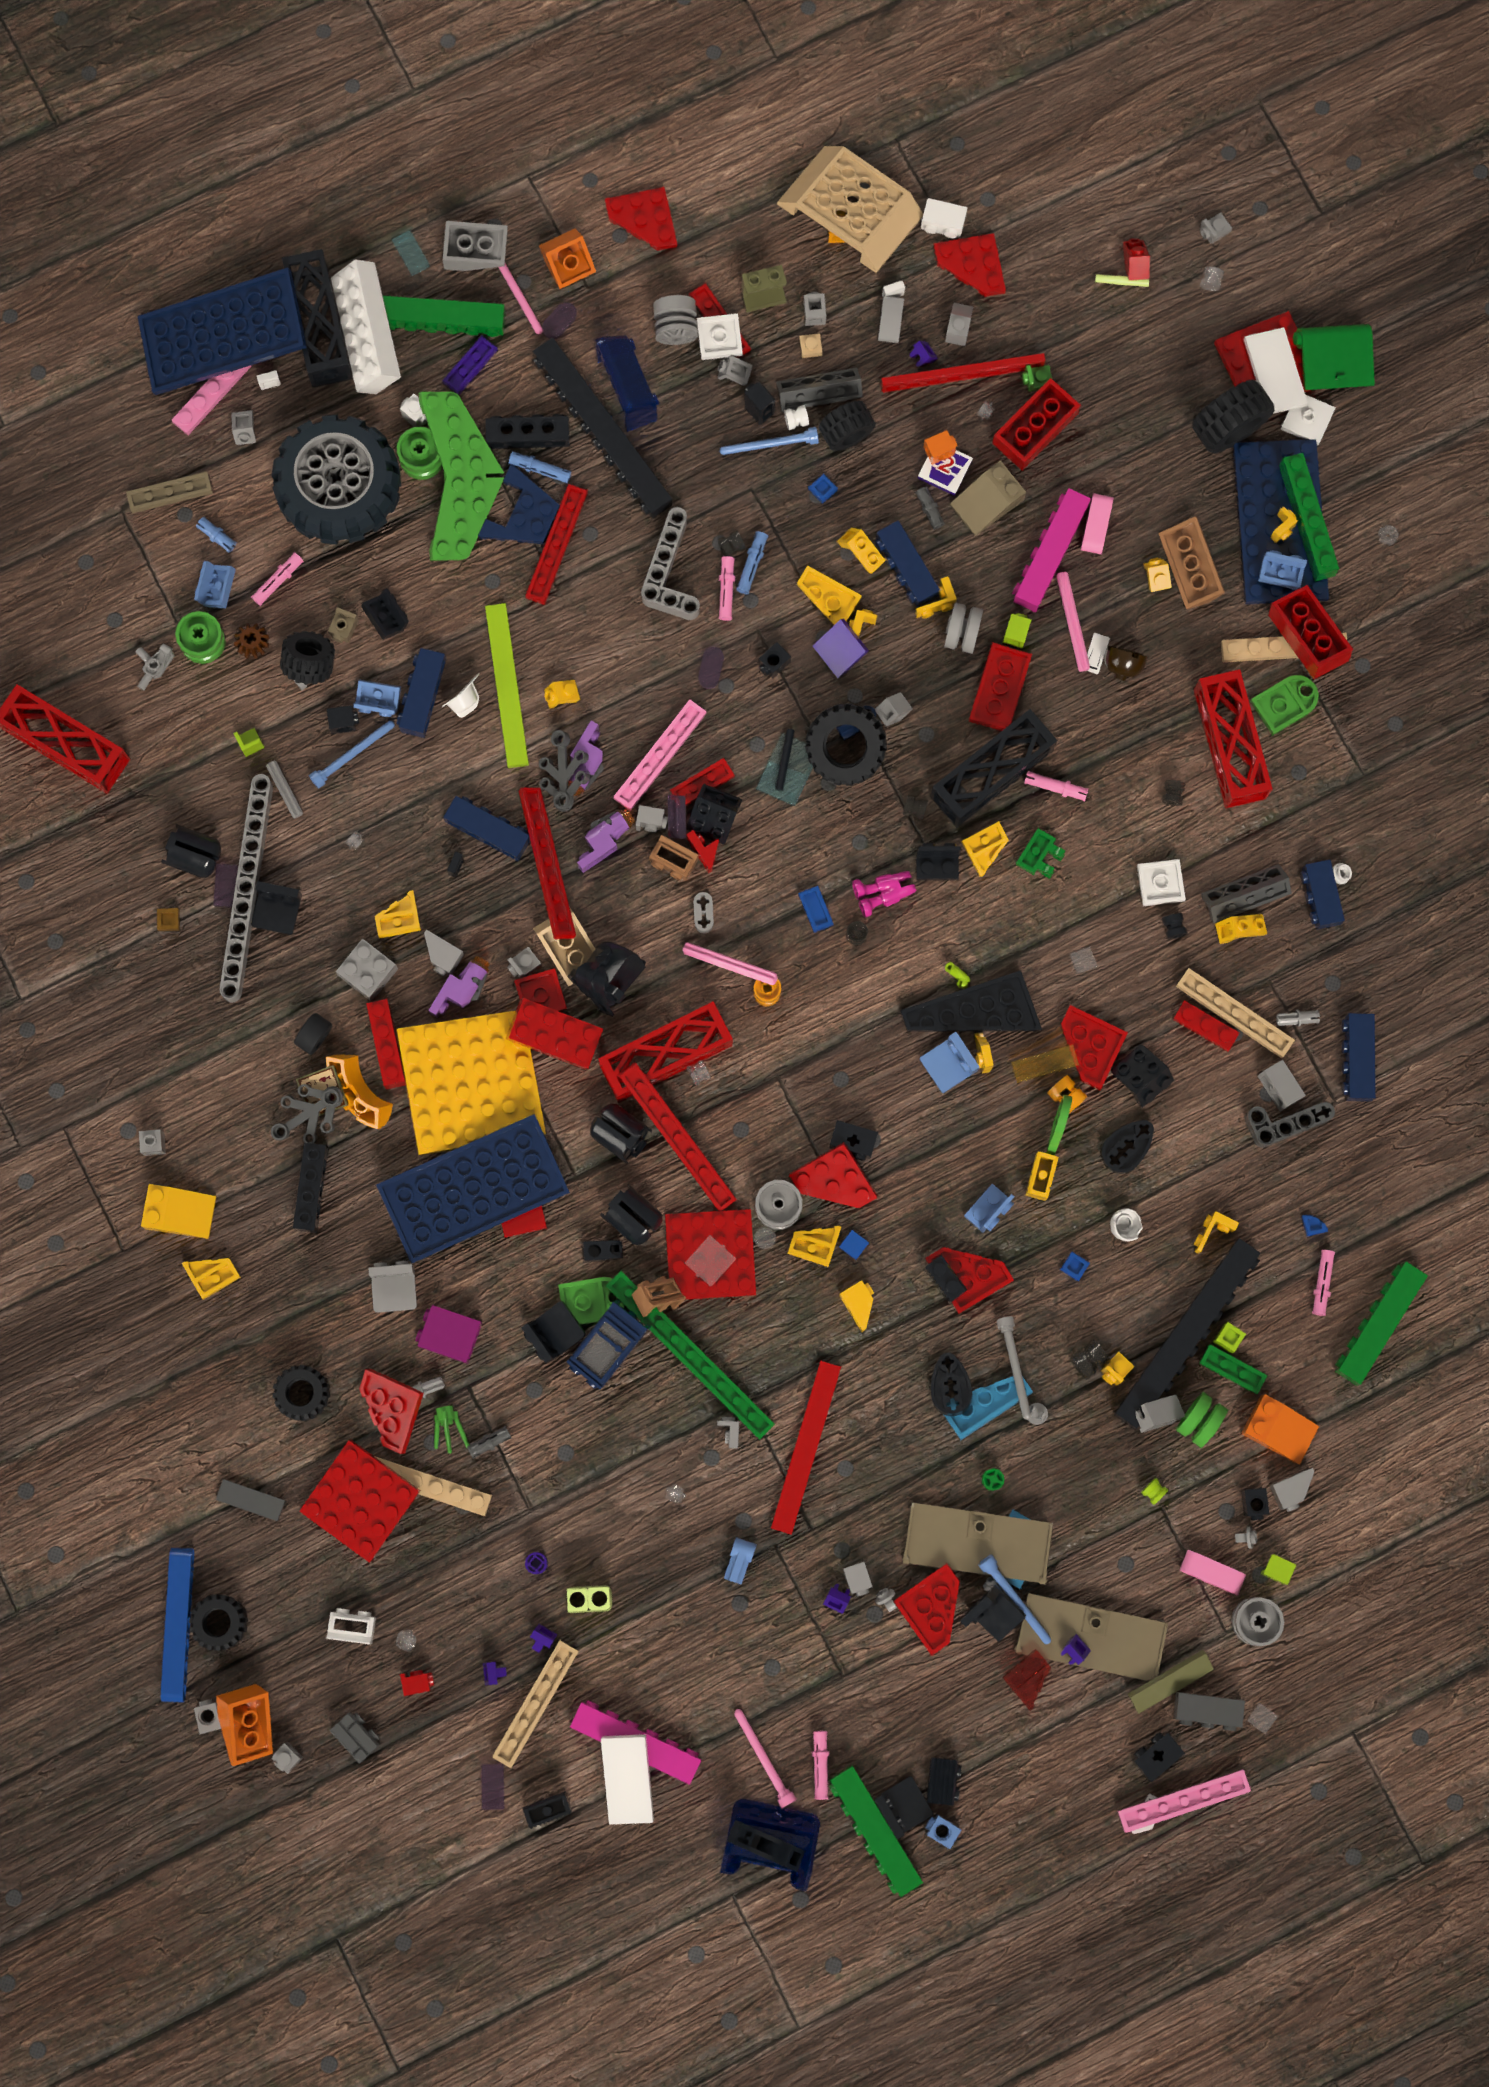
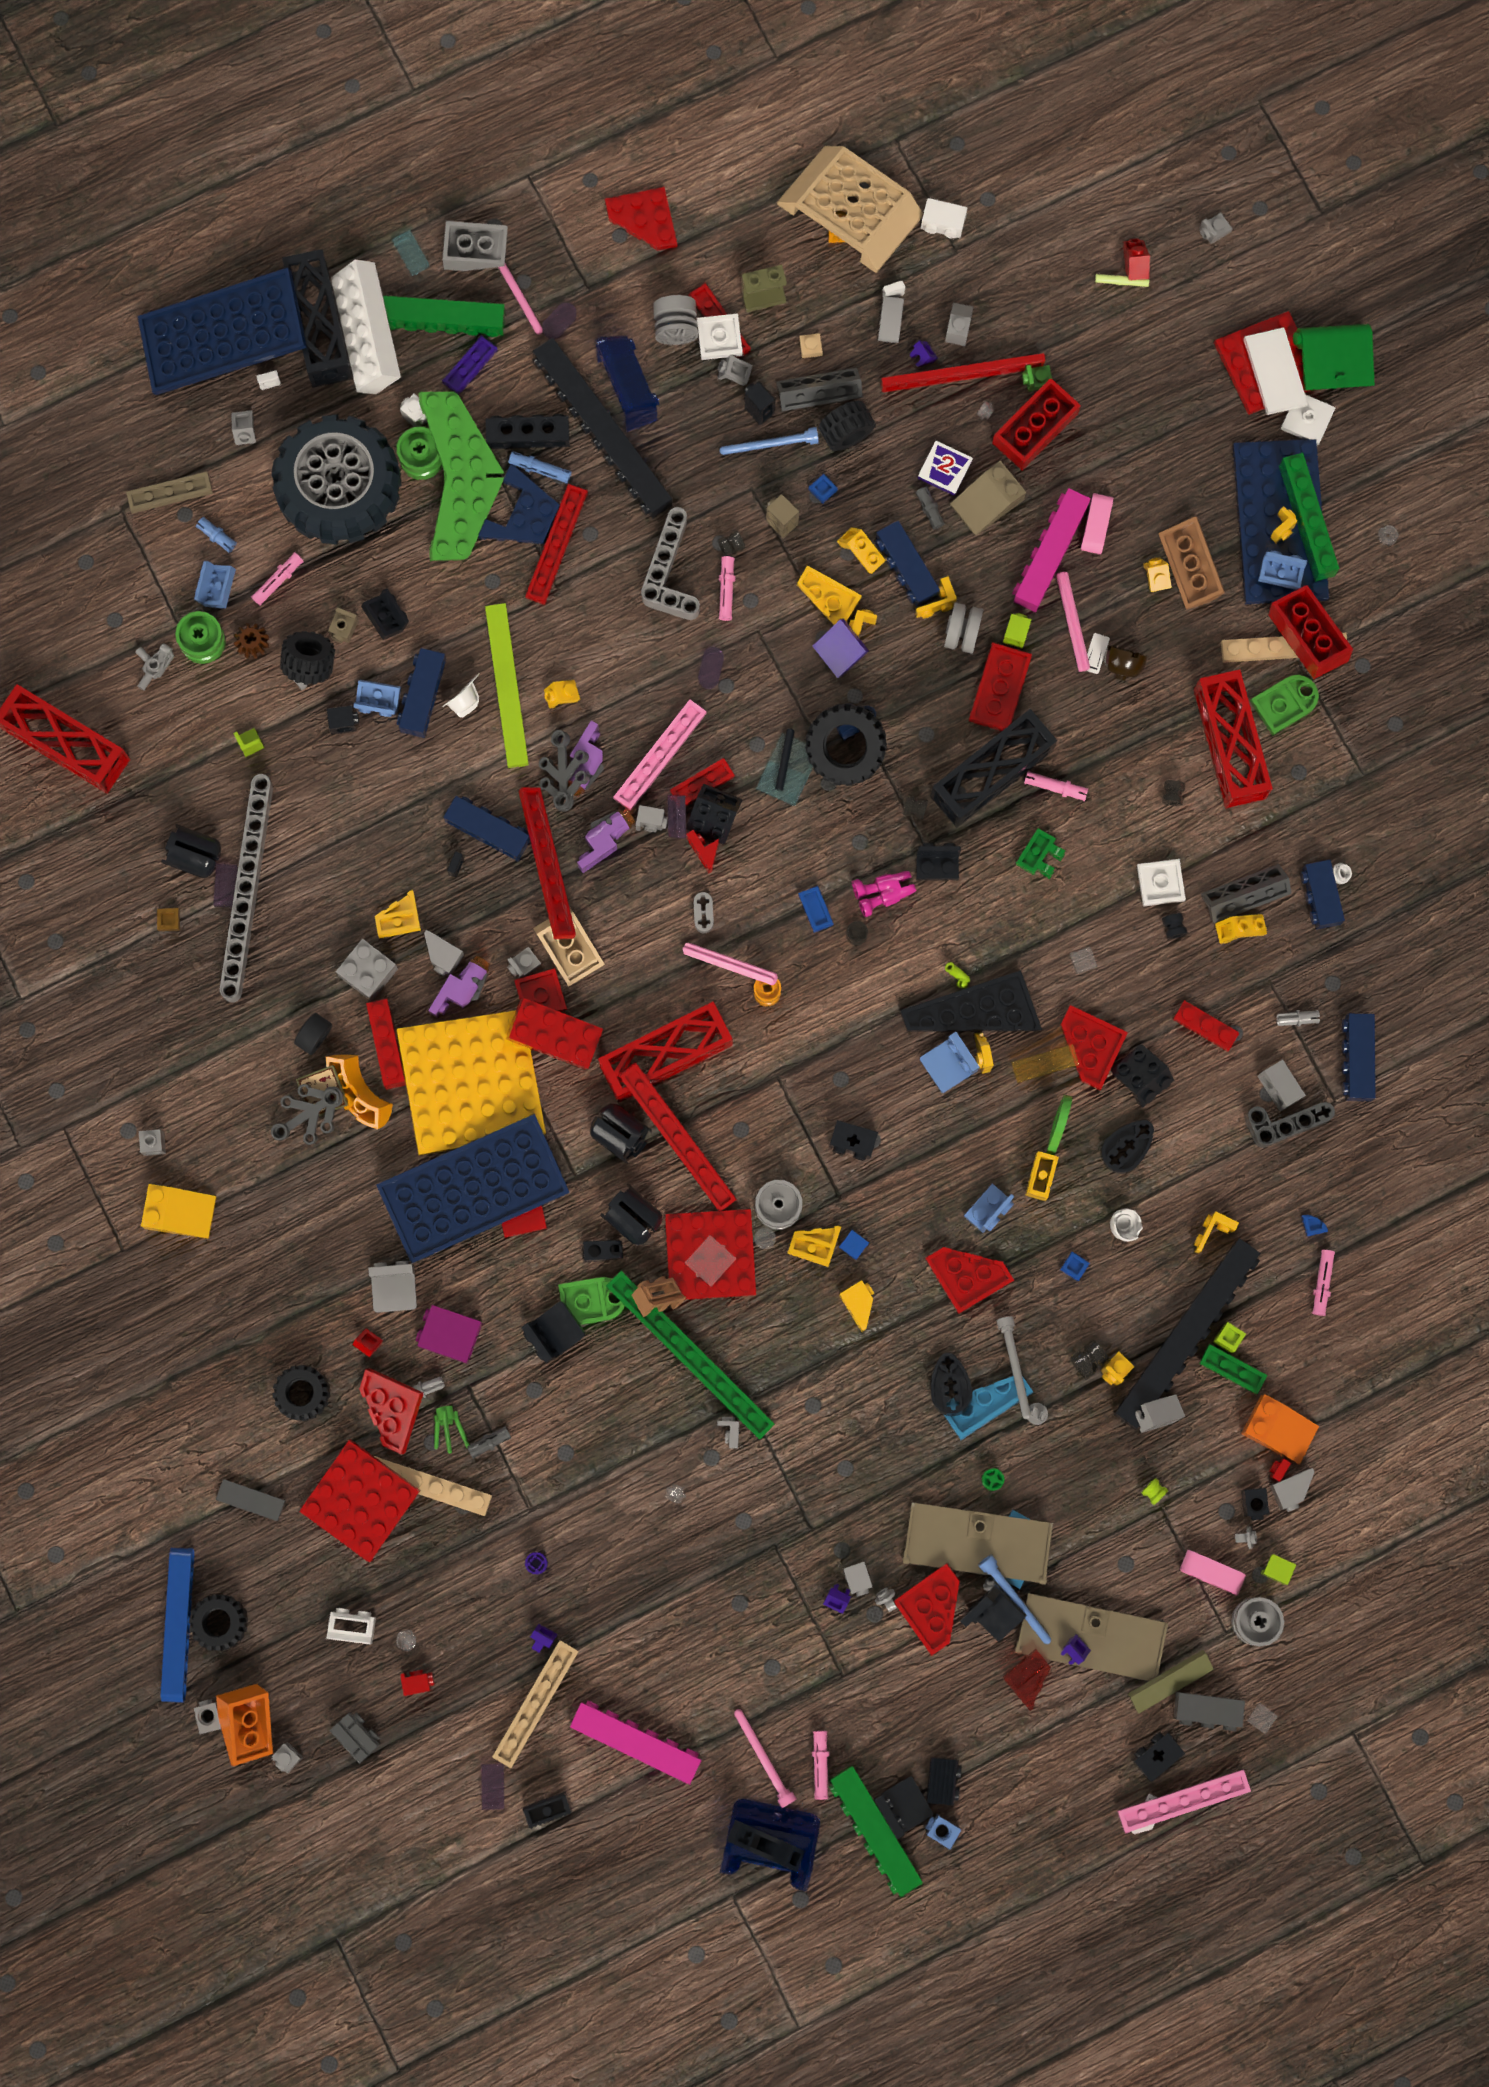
bright pink plate [172,365,252,435] -> none
yellow wing [182,1258,241,1300] -> none
black bracket [251,881,302,935] -> none
light grey axle [266,761,303,819] -> none
black brick [293,1143,329,1233] -> none
medium blue piece [308,720,395,789] -> none
clear plate [345,830,364,849] -> none
dark purple tile [483,1662,507,1685] -> none
orange slope [539,228,596,289] -> none
dark blue door [567,1299,651,1389] -> none
yellowish green piece [567,1585,612,1613] -> none
black piece [568,942,646,1017] -> none
white tile [601,1734,654,1824] -> none
medium nougat window [649,835,699,881] -> none
clear wheel [686,1060,711,1086] -> none
medium blue piece [724,1537,757,1585] -> none
medium blue pin [736,531,768,594] -> none
black brick [758,642,791,679] -> none
red tile [771,1361,841,1535] -> none
white wheel [784,405,809,430] -> none
red plate [789,1142,878,1208] -> none
light grey brick [803,292,826,326] -> none
light grey brick [875,692,913,726] -> none
orange brick [923,430,957,465] -> none
black brick [924,1255,967,1303] -> none
red plate [933,233,1006,297] -> none
yellow wing [961,821,1009,877] -> none
light orange wheel [1047,1075,1087,1113] -> none
tan plate [1176,968,1295,1058] -> none
bright green wheel [1176,1392,1229,1448] -> none
black tyre [1192,380,1275,454] -> none
clear wheel [1200,266,1224,291] -> none
green brick [1335,1262,1428,1386] -> none
none -> red plate [352,1328,383,1357]
none -> dark tan brick [766,494,799,539]
none -> red plate [1269,1459,1291,1482]

